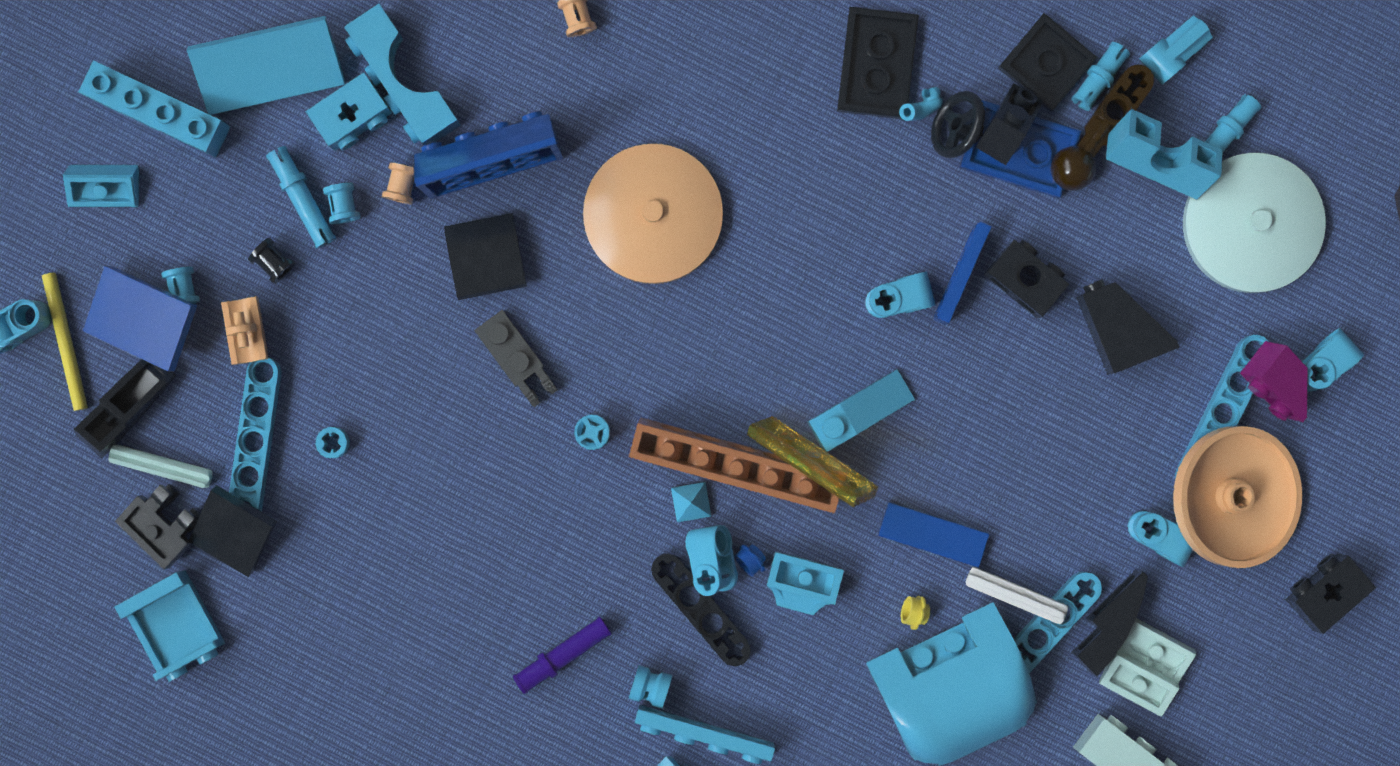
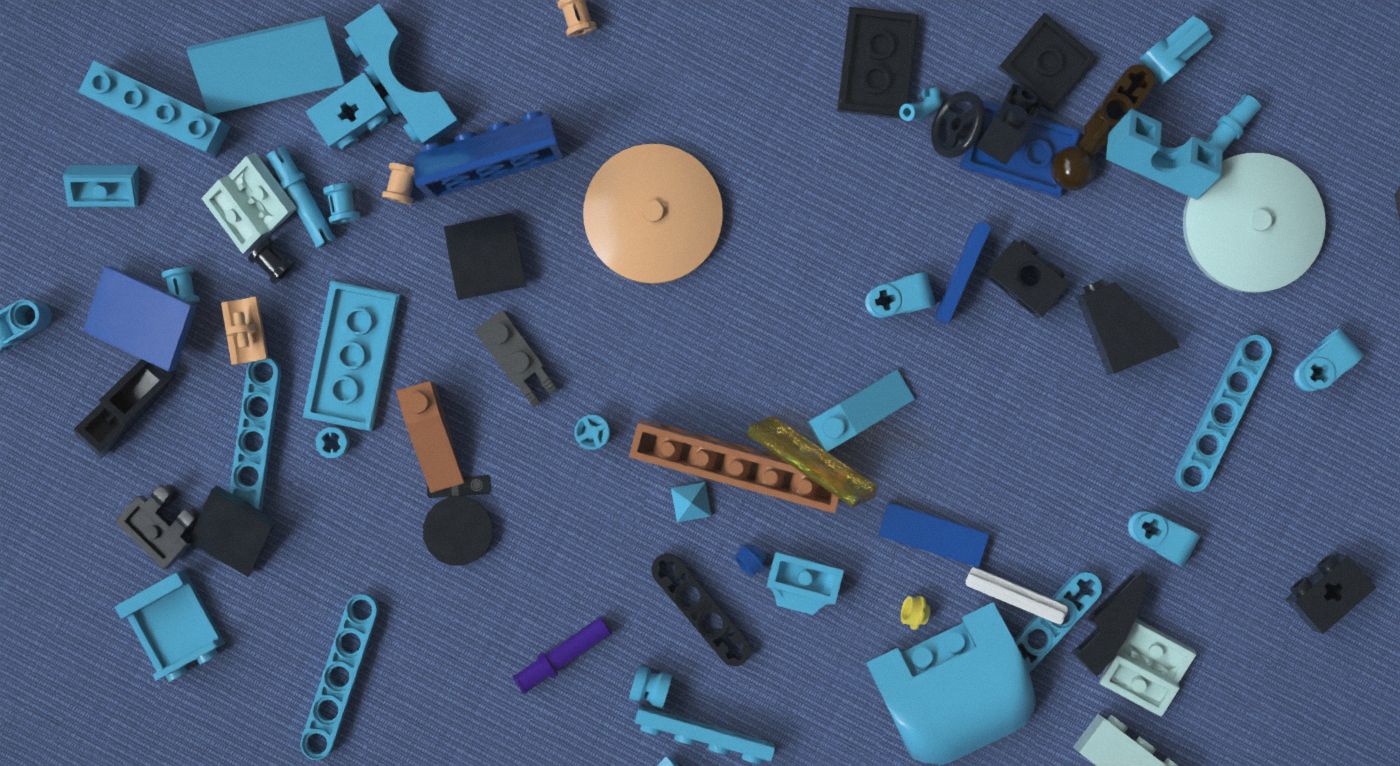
light yellow bar [42,273,88,411] -> none
light aqua axle [108,445,213,488] -> none
medium azure piece [685,525,738,596] -> none
medium azure pin [1071,42,1130,111] -> none
light nougat dish [1173,426,1302,568] -> none
magenta slope [1240,341,1308,422] -> none
none -> light aqua slope [201,153,297,254]
none -> medium azure beam [300,593,380,760]
none -> medium azure tile [303,281,401,431]
none -> nougat slope [396,381,465,493]
none -> black tile [423,496,493,566]
none -> black sticker [427,475,490,498]

